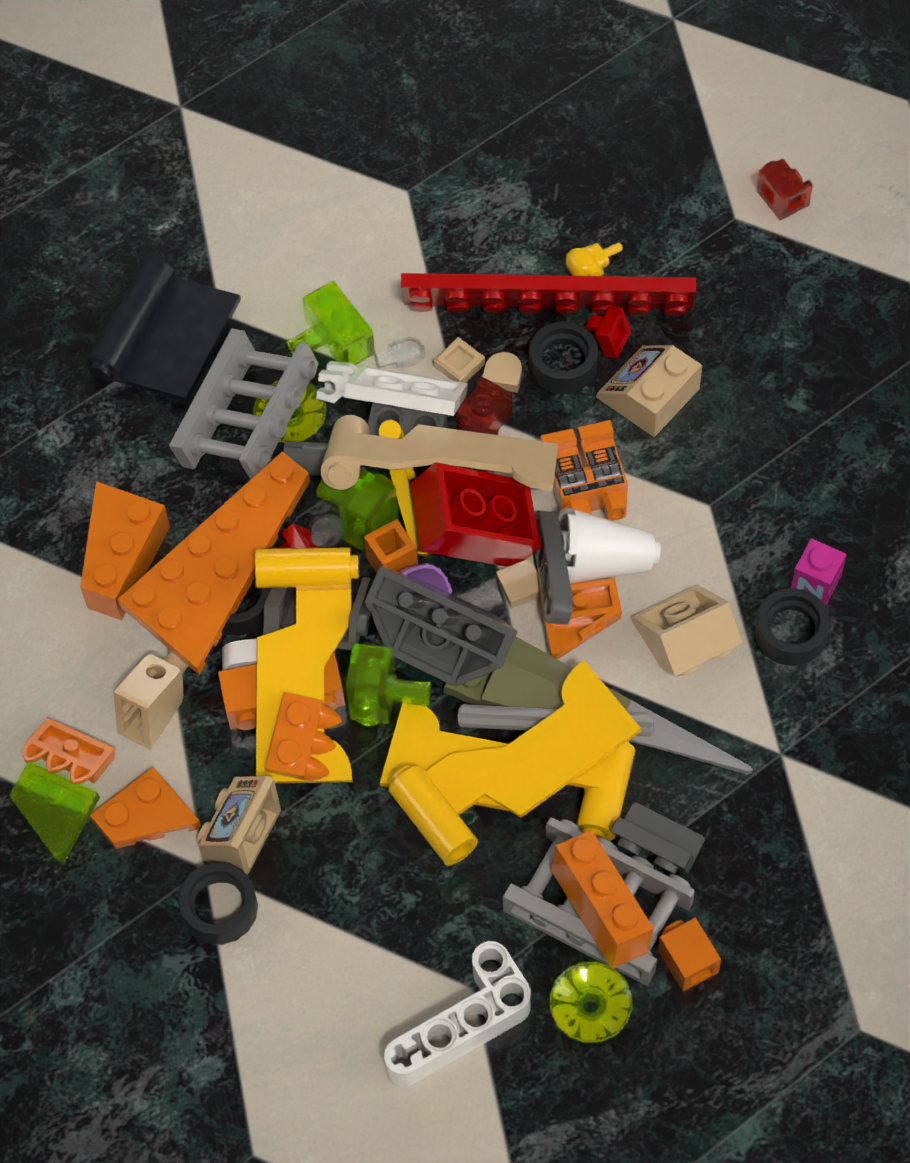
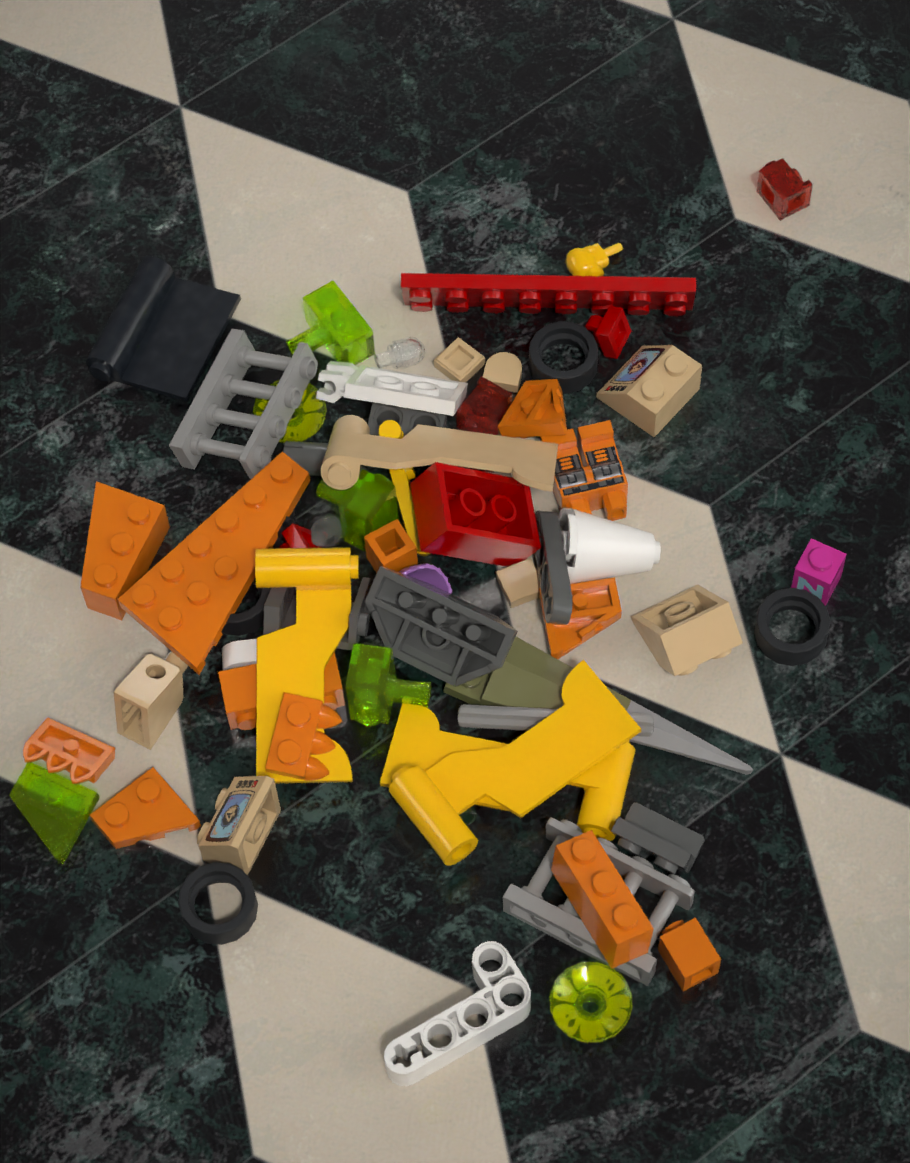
none -> orange wing [497,379,567,438]

